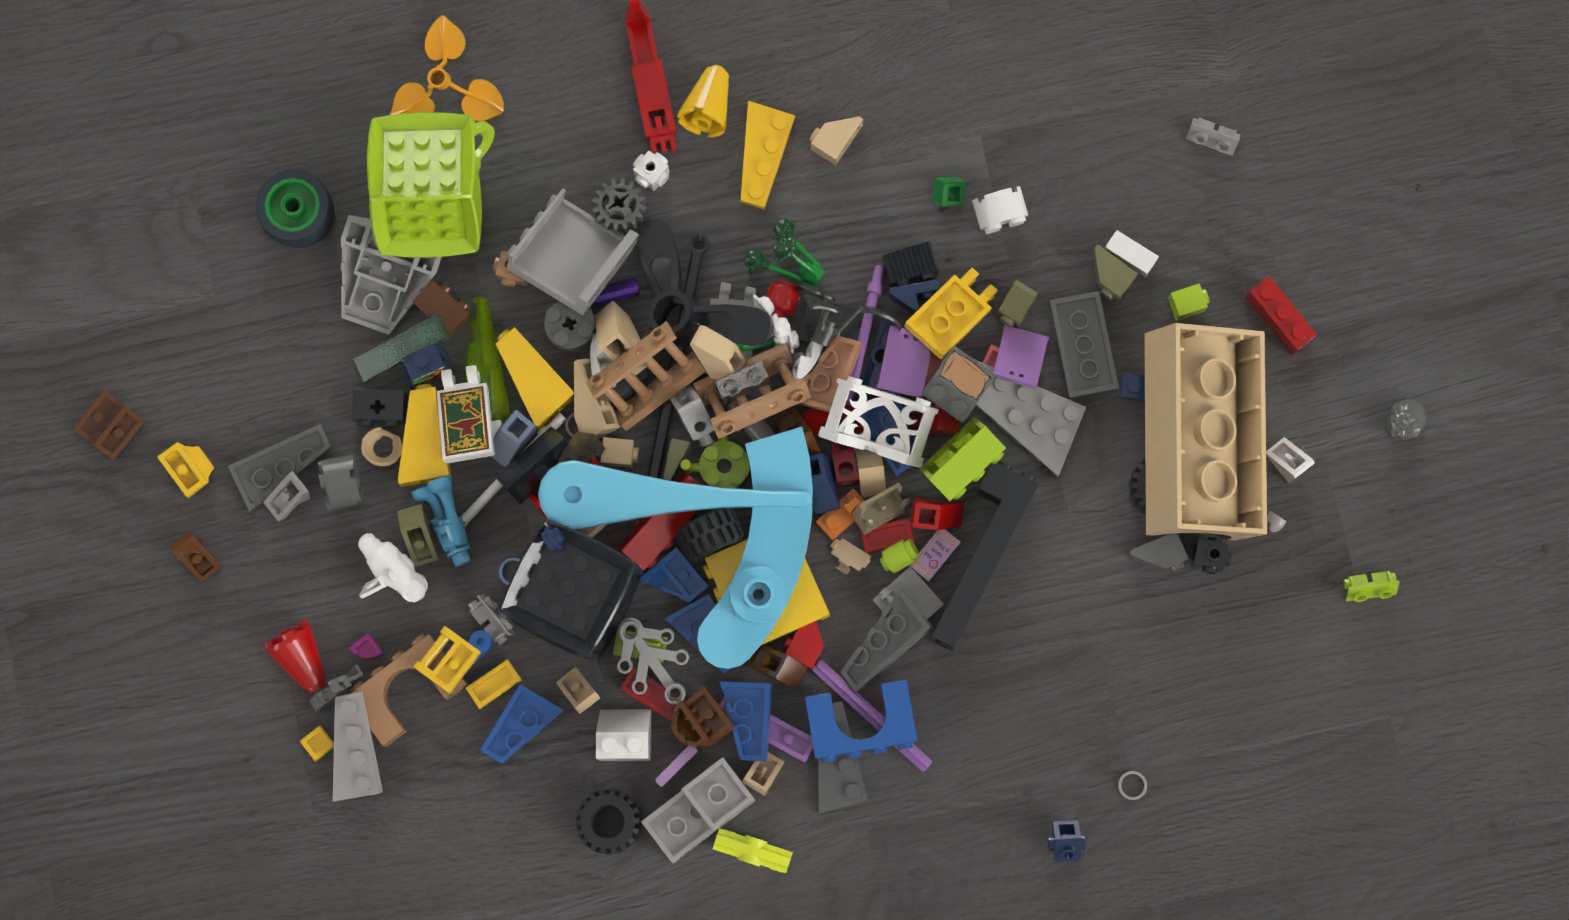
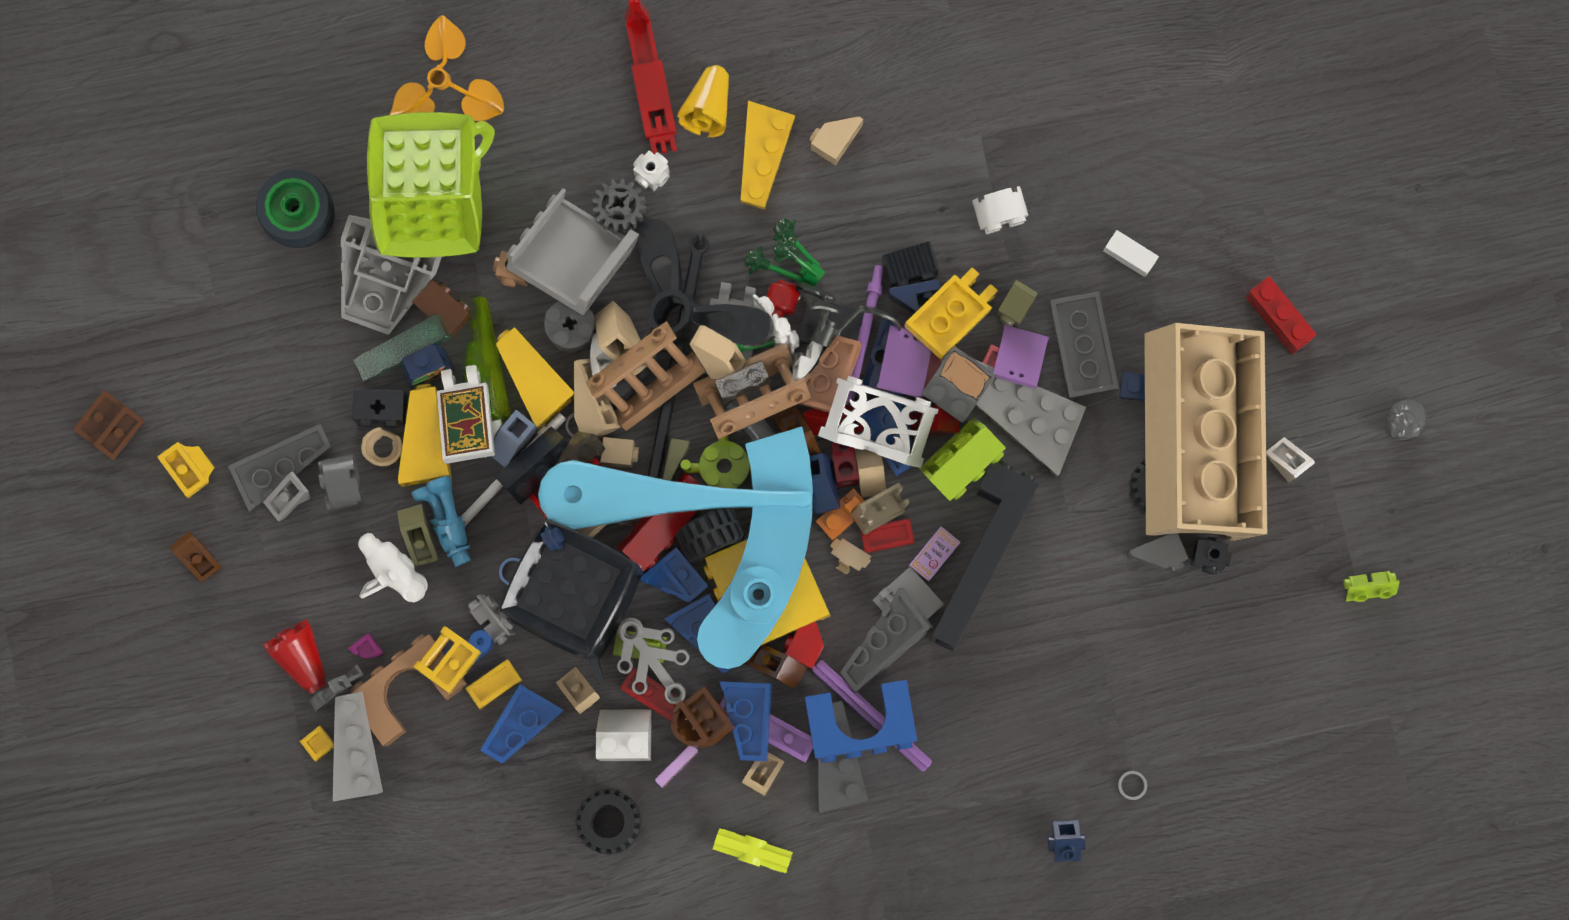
dark purple slope [591,278,640,307] -> none
light grey piece [641,757,755,864] -> none
light grey torso [670,384,714,447] -> none
lime brick [880,539,920,573] -> none
red slope [910,496,964,530] -> none
green slope [933,177,965,206] -> none
olive slope [1092,244,1138,302] -> none
lime brick [1168,283,1209,321] -> none
light grey hinge [1186,117,1241,156] -> none
light grey hinge [1267,511,1287,532] -> none

